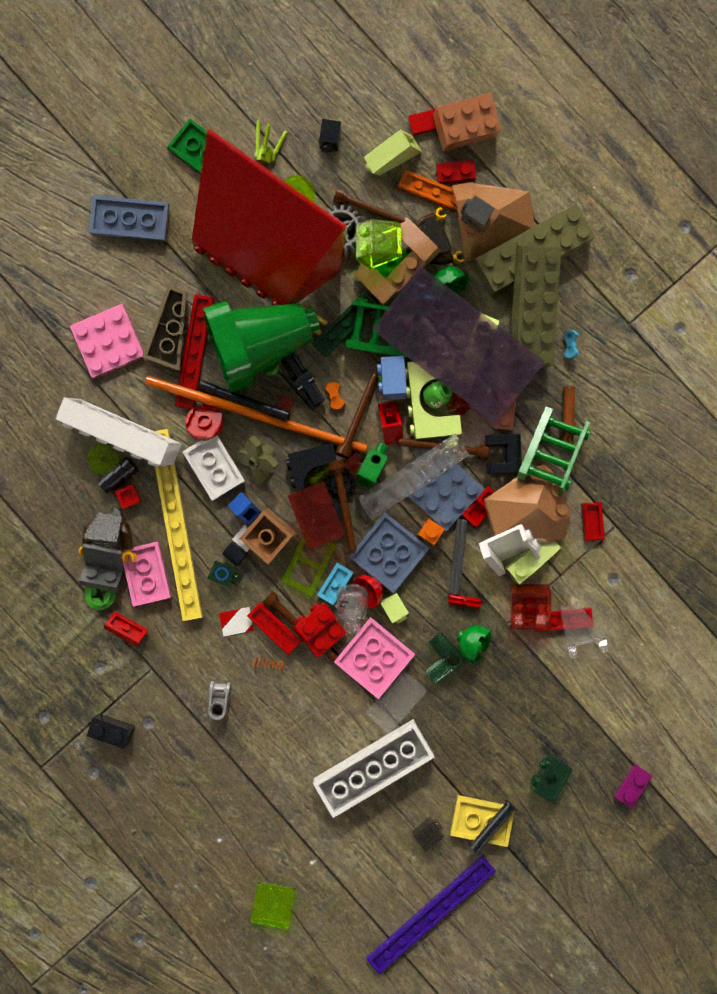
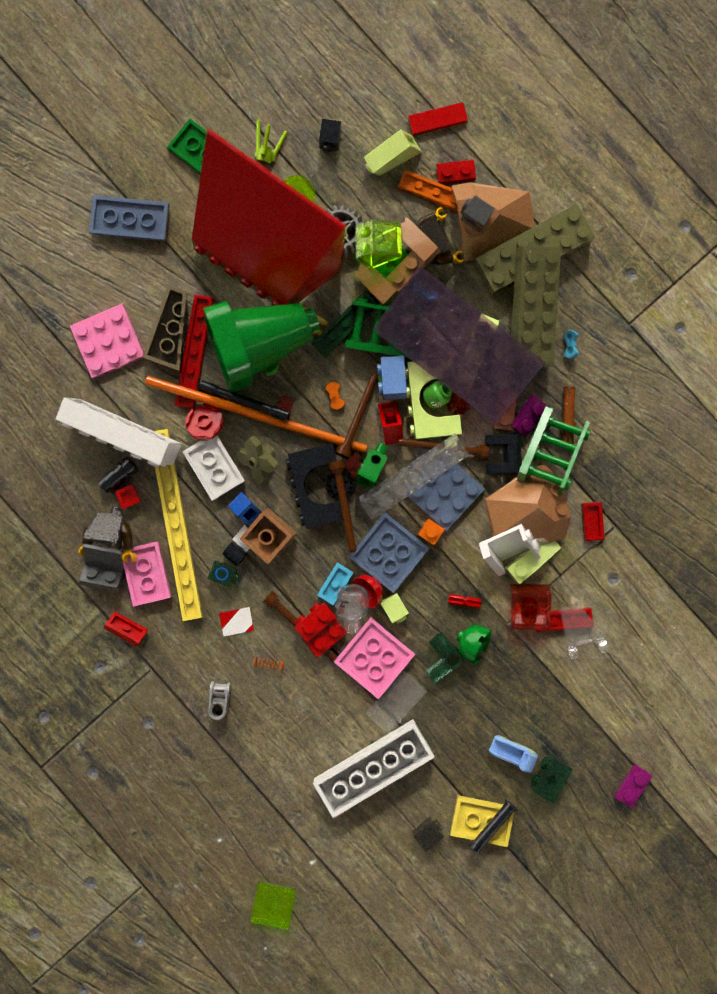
bright green gear [85,586,116,610] -> none
black brick [86,713,135,748] -> none
clear neon green piece [87,443,120,474] -> none
red plate [247,602,302,656] -> none
black piece [281,352,325,409] -> none
clear neon green window [282,529,337,596] -> none
clear red plate [287,481,345,550] -> none
clear neon green piece [309,465,332,487] -> none
reddish brown piece [333,188,417,225] -> none
dark purple tile [366,855,496,975] -> none
green cylinder [431,266,469,306] -> none
nougat brick [433,92,502,152] -> none
dark grey axle [449,519,468,595] -> none
red slope [461,486,494,529] -> none
none -> light blue animal [489,735,538,773]
none -> magenta plate [510,395,548,437]

